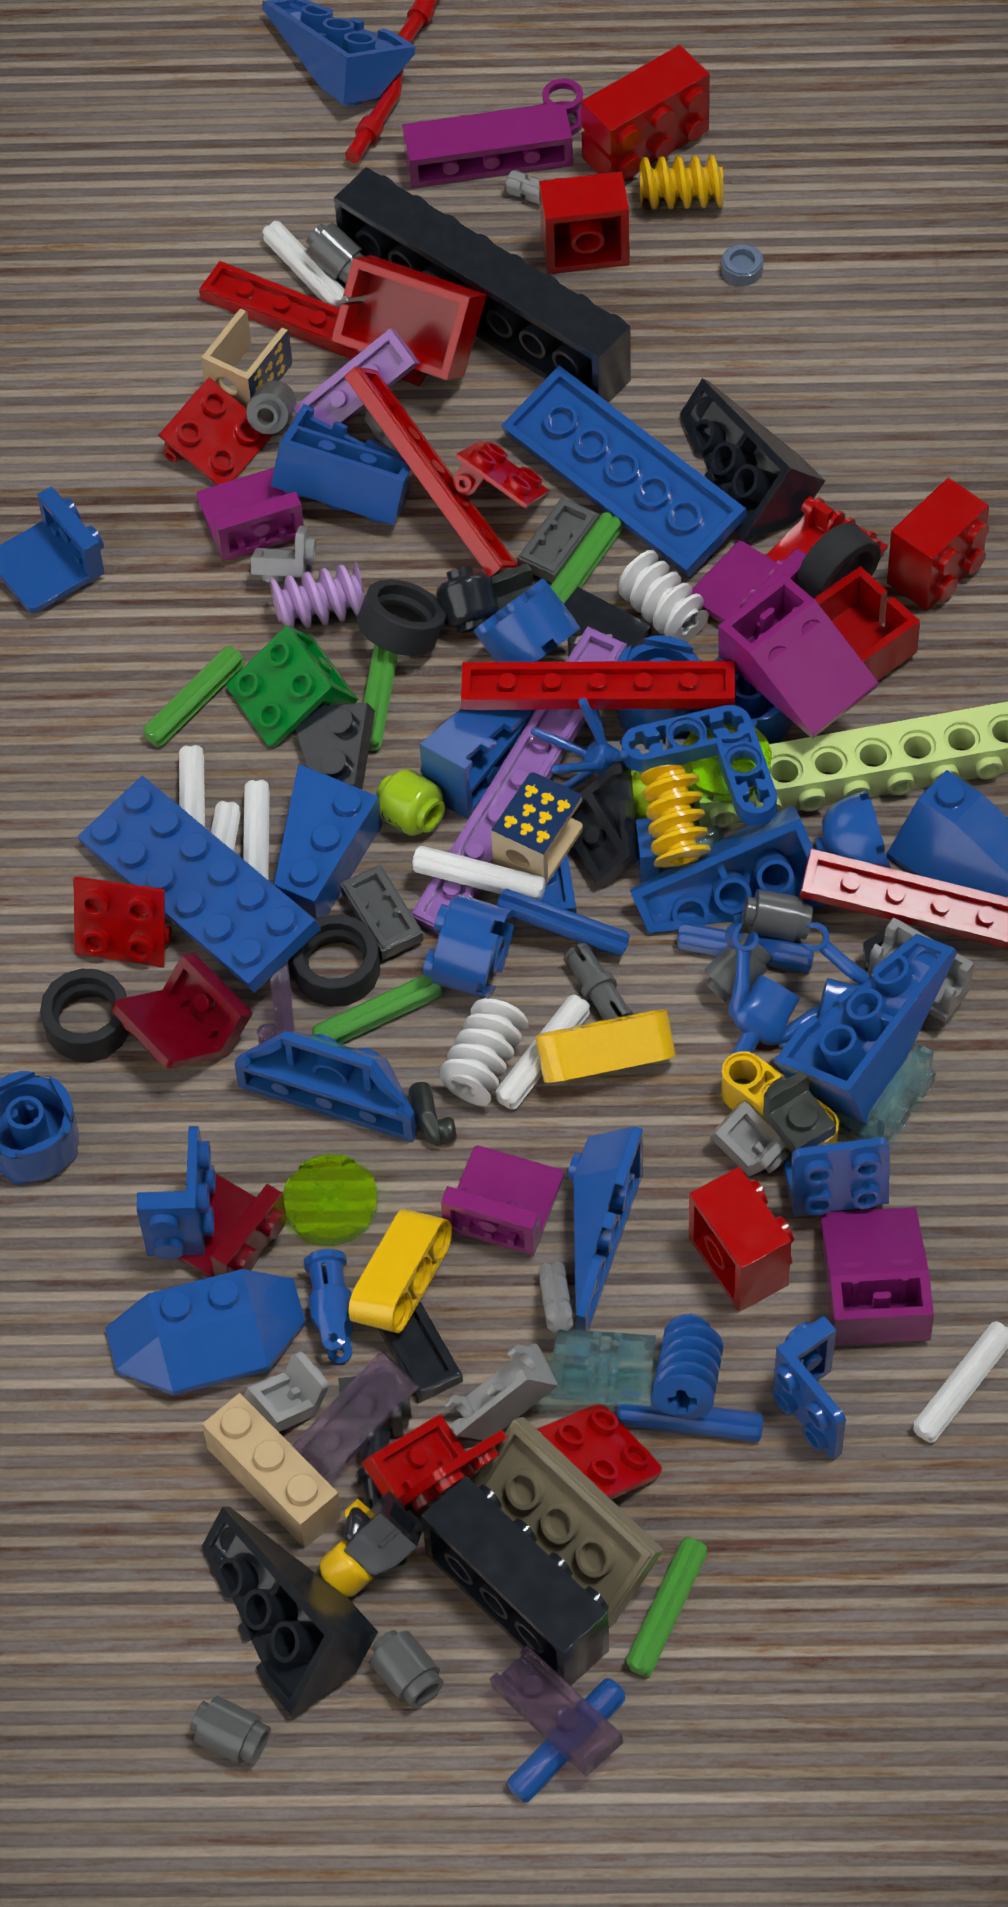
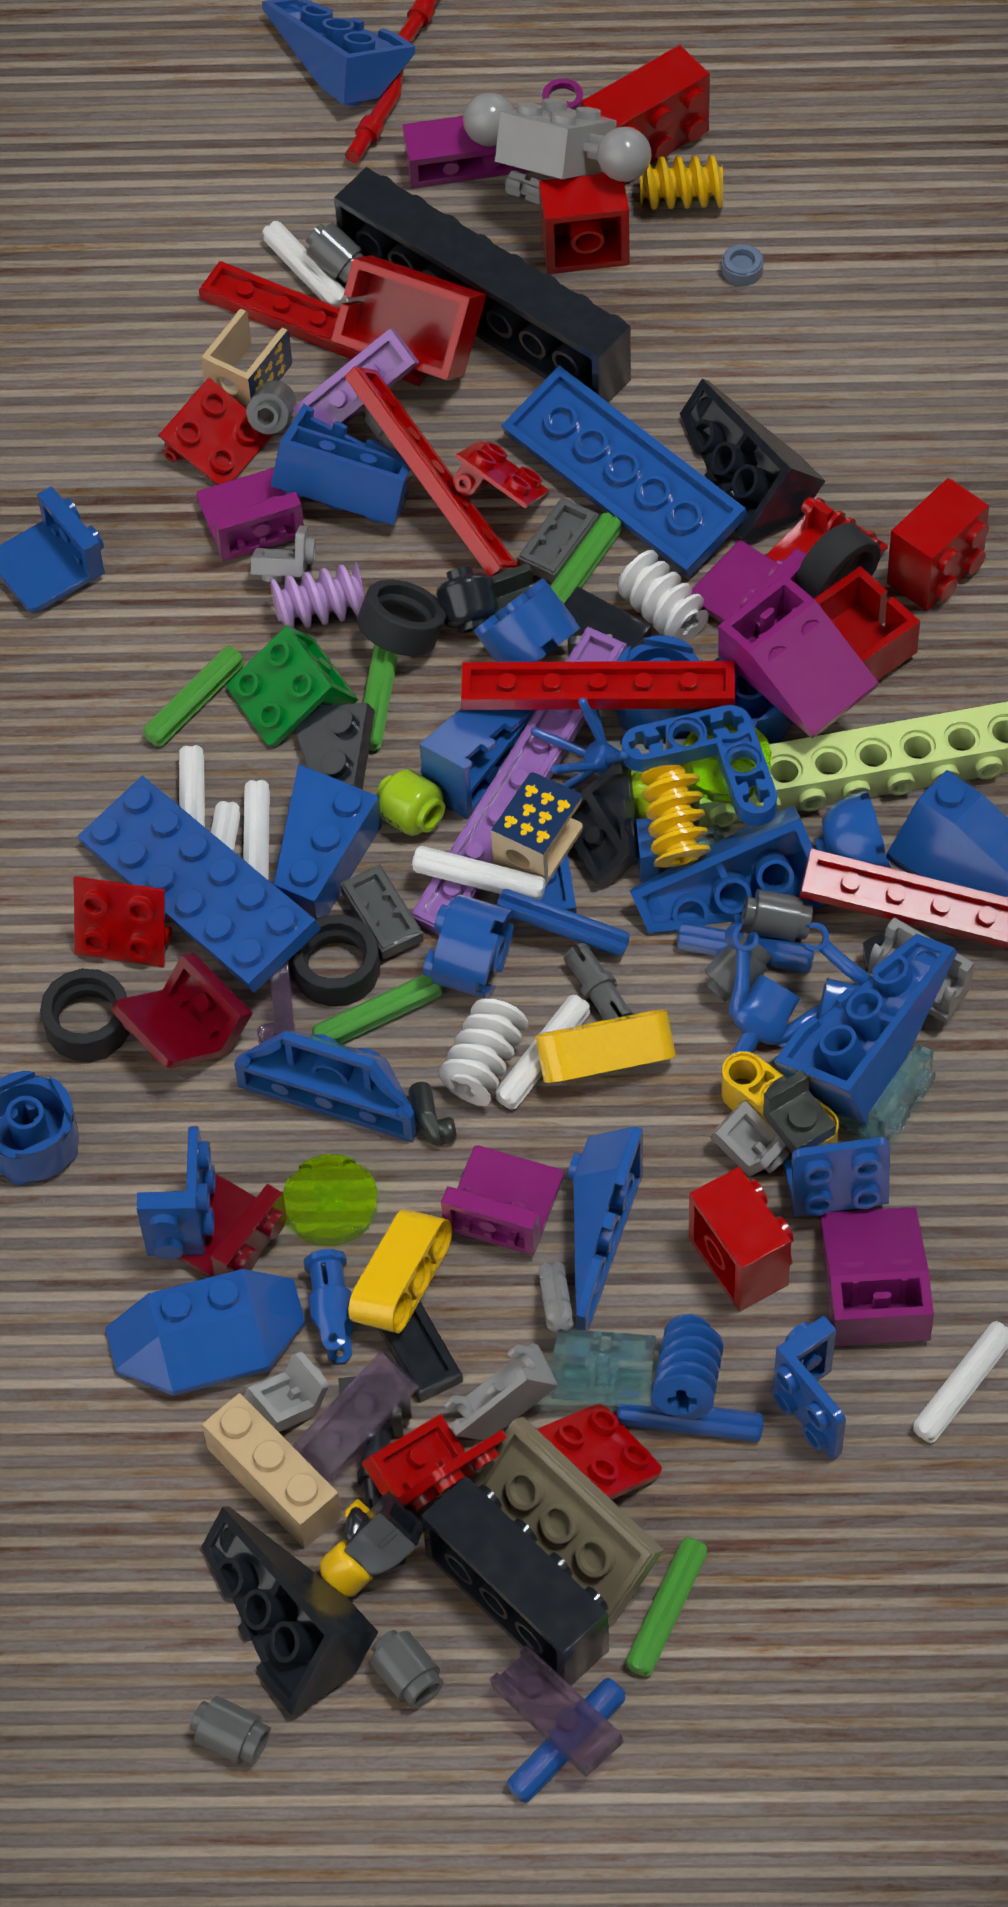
none -> light grey brick [463,92,651,182]

